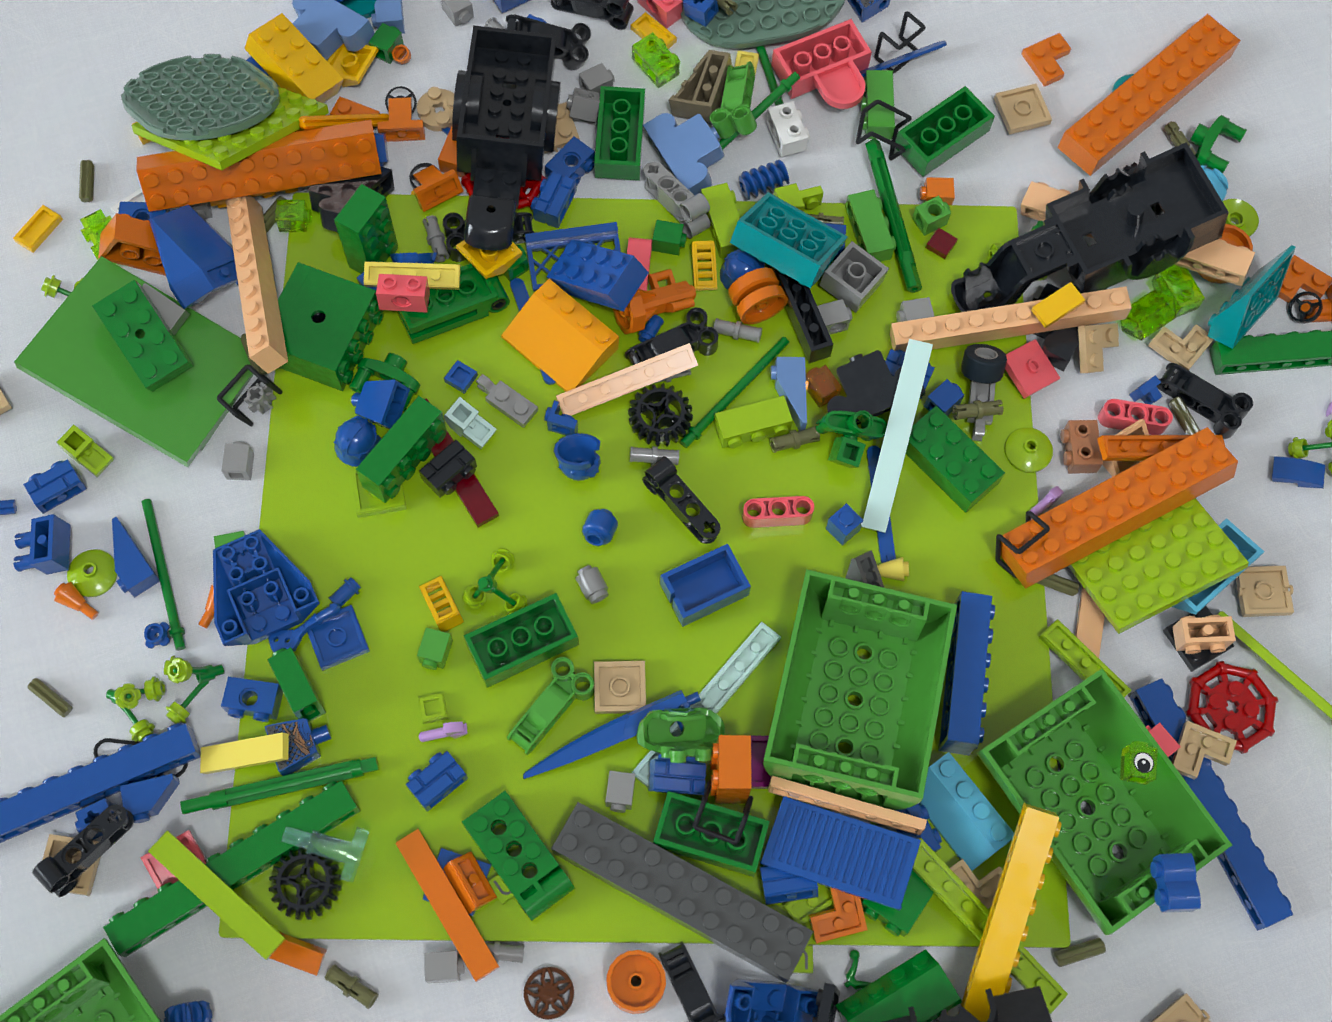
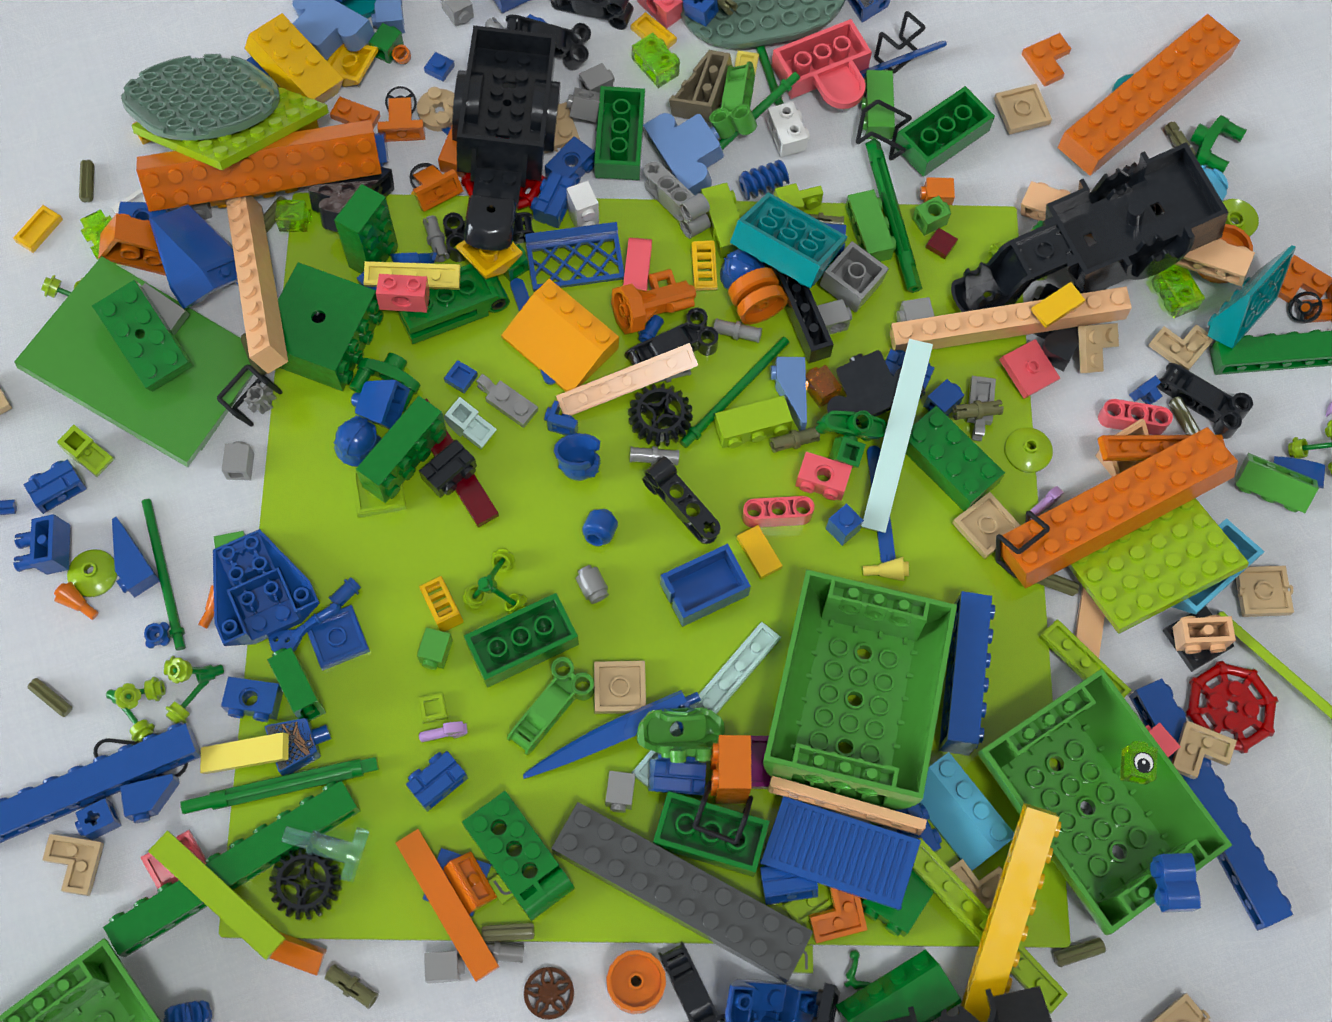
black piece [32,804,134,897] -> none
light orange axle [299,114,389,129] -> none
blue brick [547,239,649,311] -> none
green brick [652,220,687,256] -> none
dark grey slope [845,550,885,588] -> none
black wheel [961,344,1007,384] -> none
nougat brick [1061,420,1103,474] -> none
clear neon green brick [1120,290,1176,341] -> none
none -> blue plate [424,52,455,82]
none -> olive axle [482,923,535,942]
none -> white brick [566,181,599,227]
none -> yellow tile [736,525,783,579]
none -> coral brick [795,452,853,501]
none -> tan plate [952,492,1021,559]
none -> bright green brick [1235,453,1319,513]

